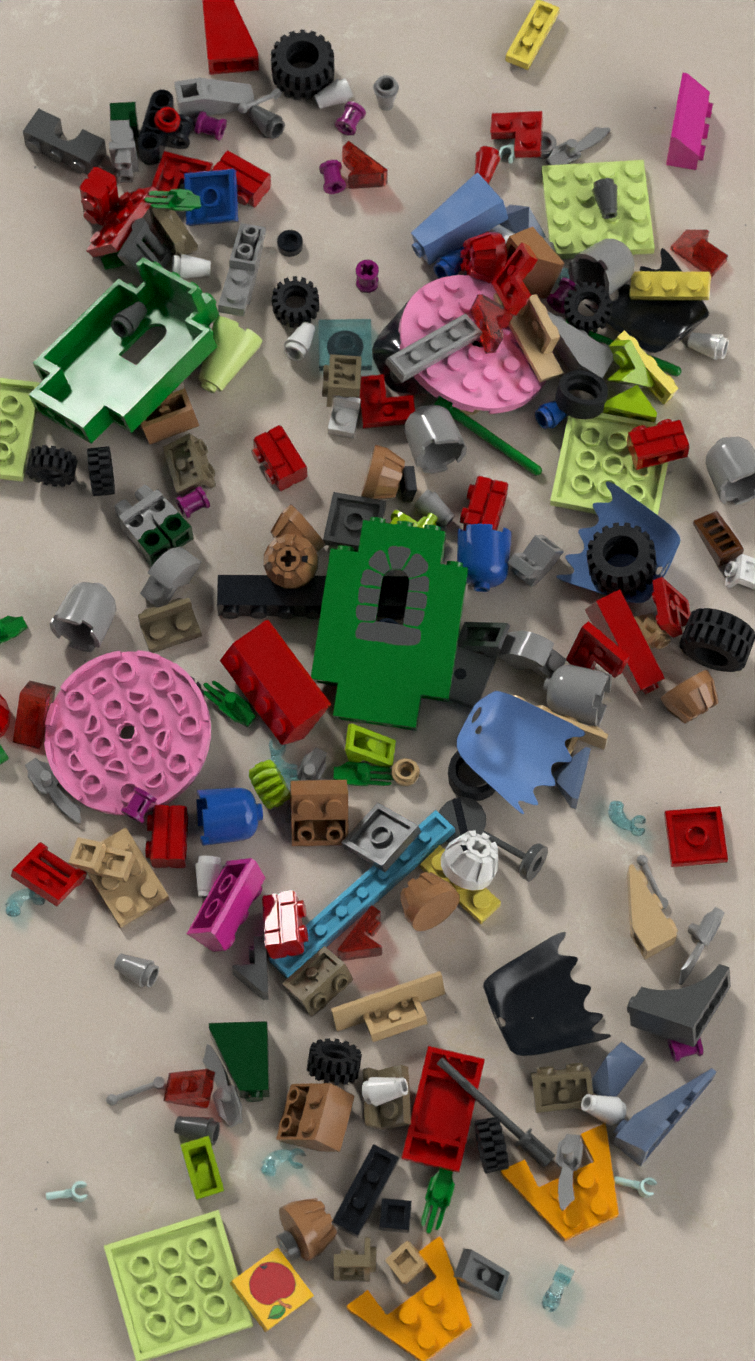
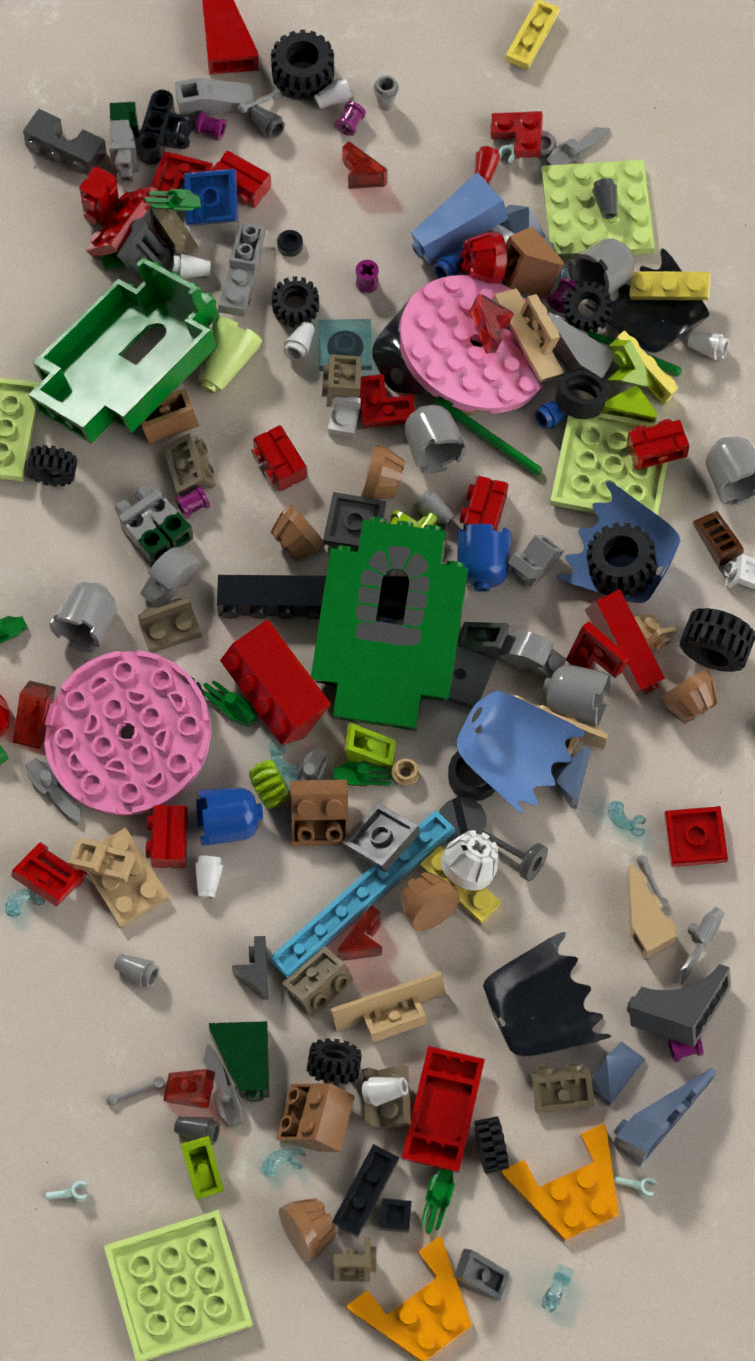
black tyre [87,446,115,497] -> none
dark grey cone [111,302,147,338] -> none
magenta bush [121,786,157,824] -> none
red plate [154,107,180,132] -> none
dark pink slope [186,858,265,952] -> none
tile [229,1247,314,1333] -> none
brick [262,890,308,959] -> none
medium nougat piece [263,534,319,589] -> none
dark grey tile [276,1231,301,1262] -> none
magenta bush [319,160,346,194] -> none
light grey tile [385,313,483,382] -> none
tan plate [385,1241,428,1284] -> none
black tile [399,466,417,502] -> none
dark grey piece [437,1058,556,1168] -> none
red plate [491,242,538,316] -> none
light grey piece [555,1134,584,1211] -> none
white cone [581,1094,626,1126] -> none
red plate [652,577,691,638] -> none
dark pink slope [666,72,713,170] -> none
clear red slope [670,229,728,278] -> none

